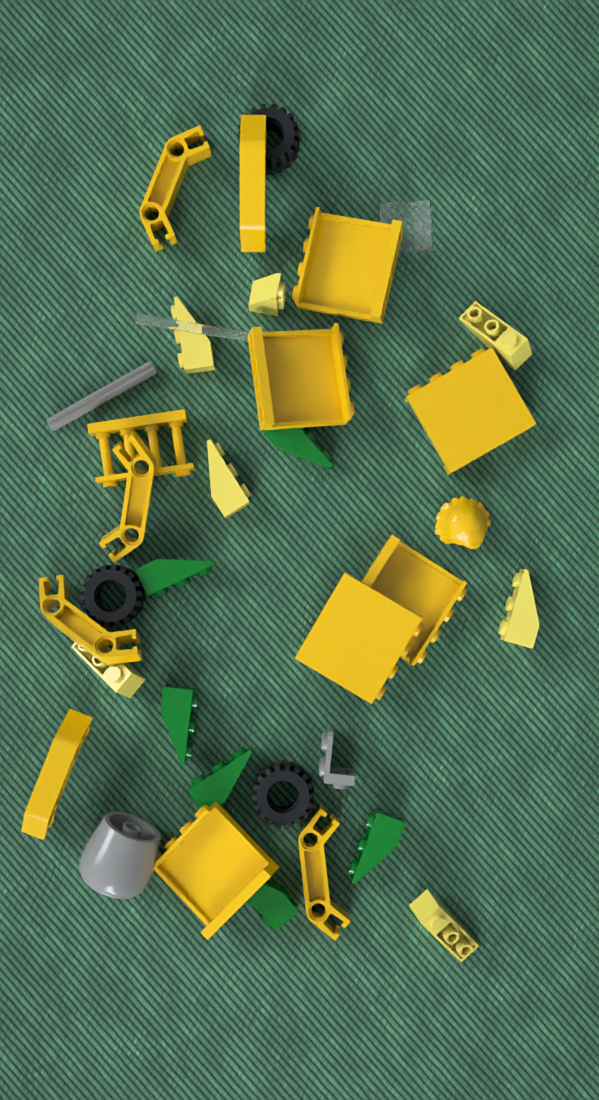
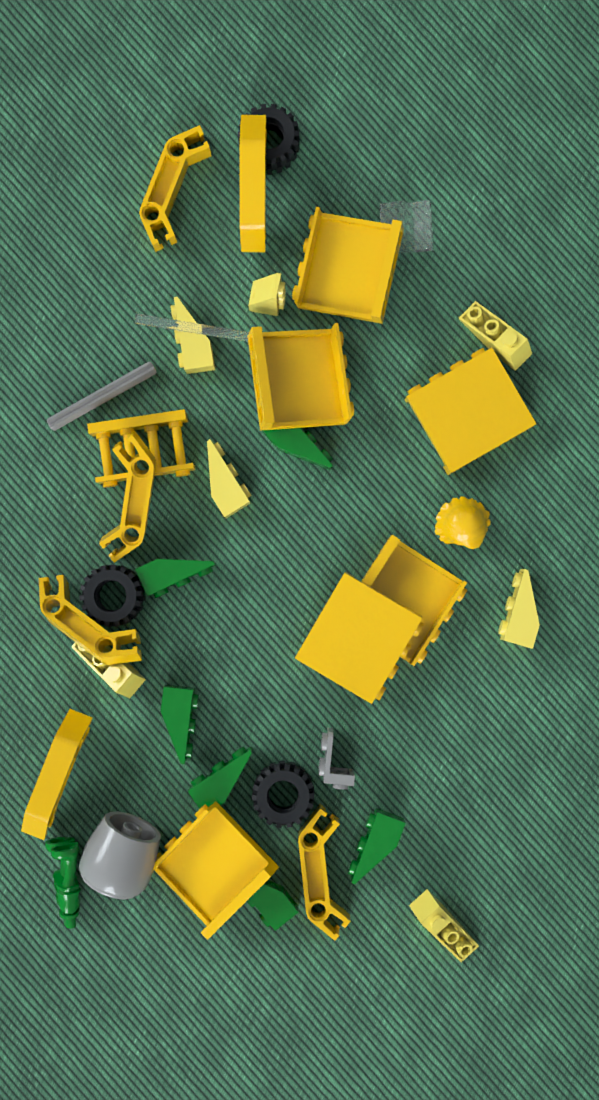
none -> green piece [45,837,81,929]

